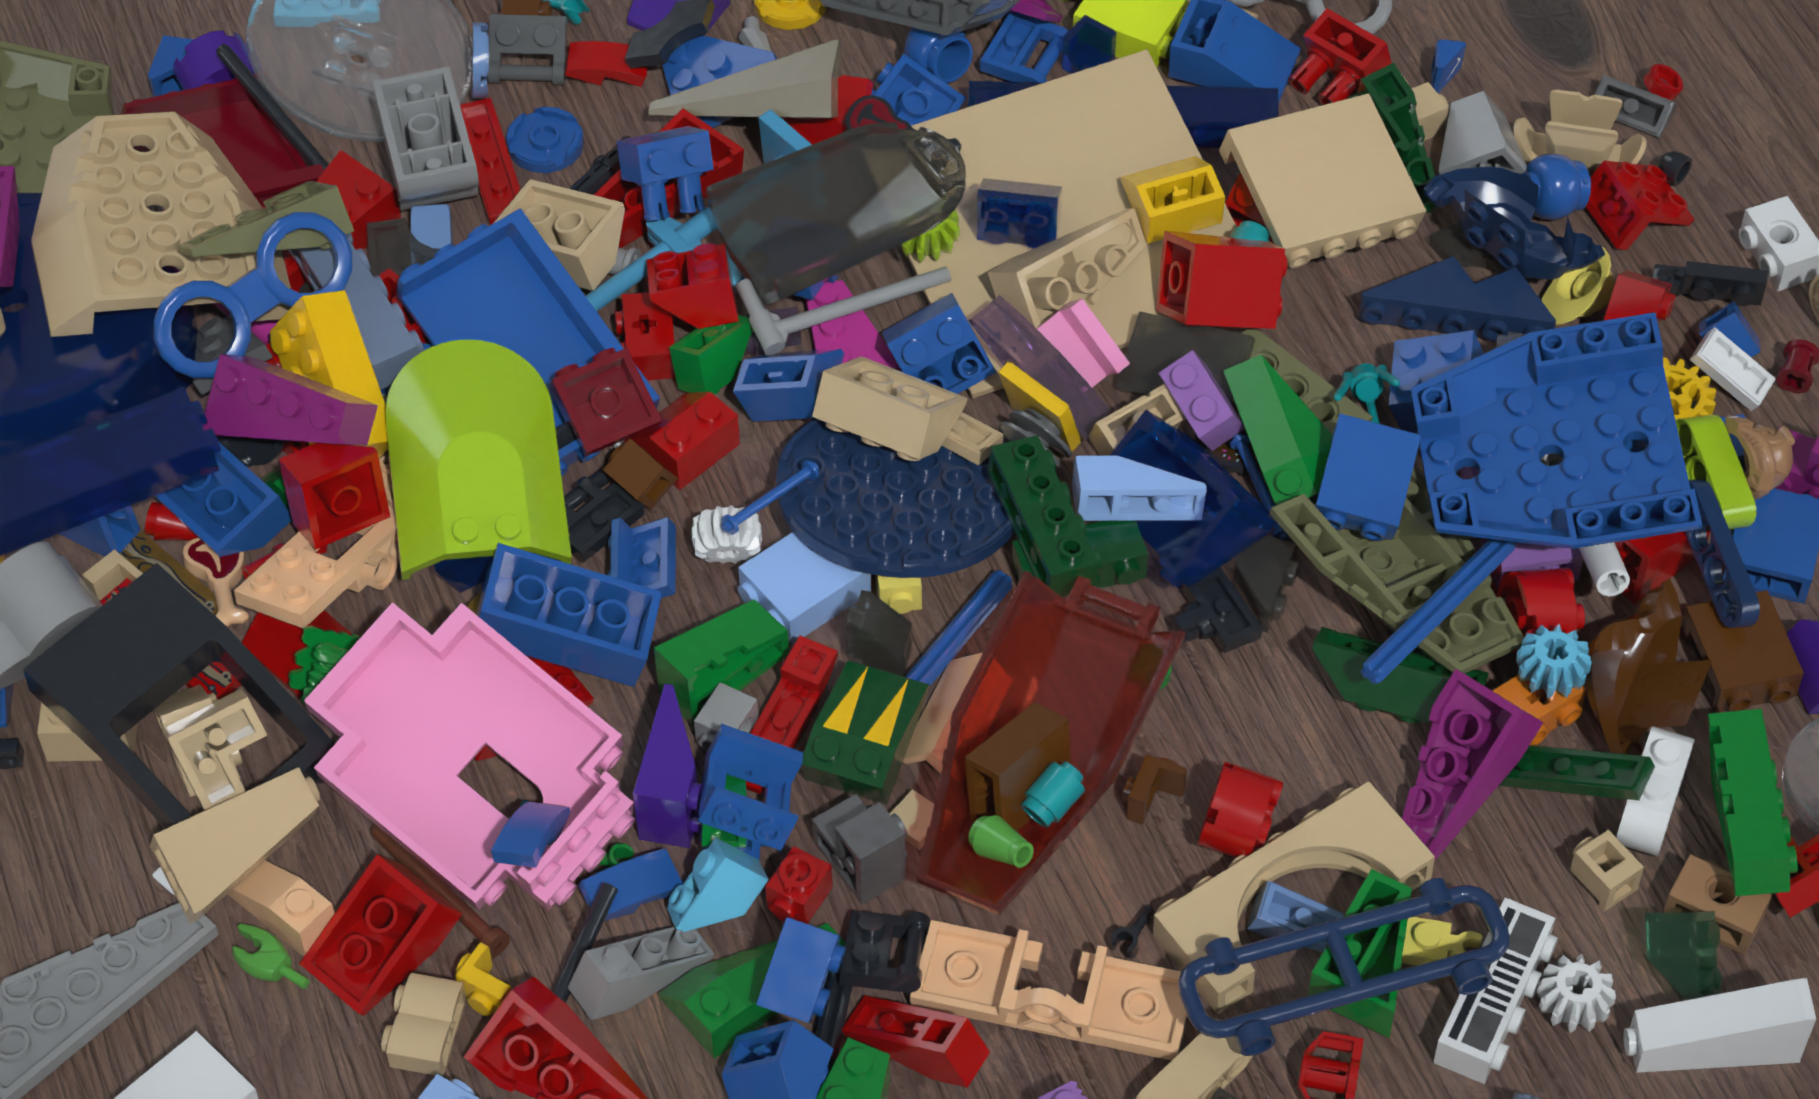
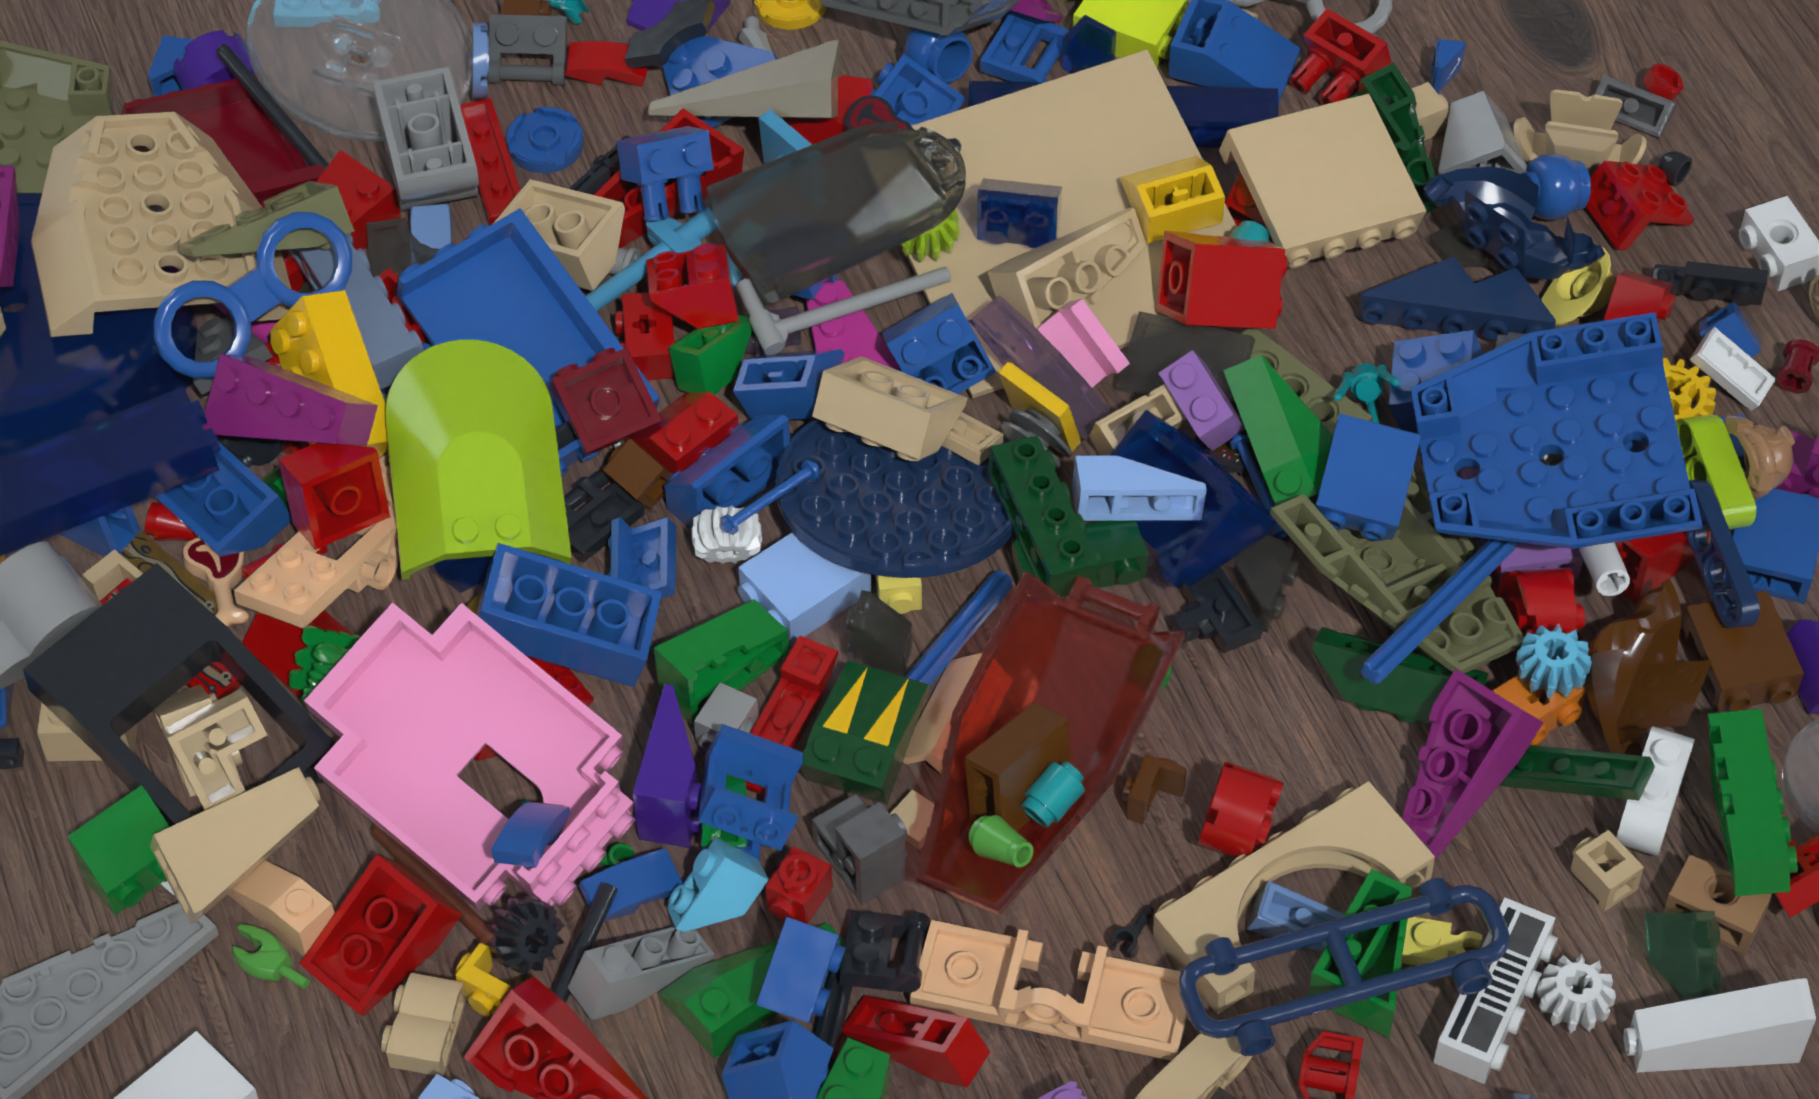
none -> green slope [67,785,170,915]
none -> black gear [487,895,565,974]
none -> blue slope [665,414,790,530]

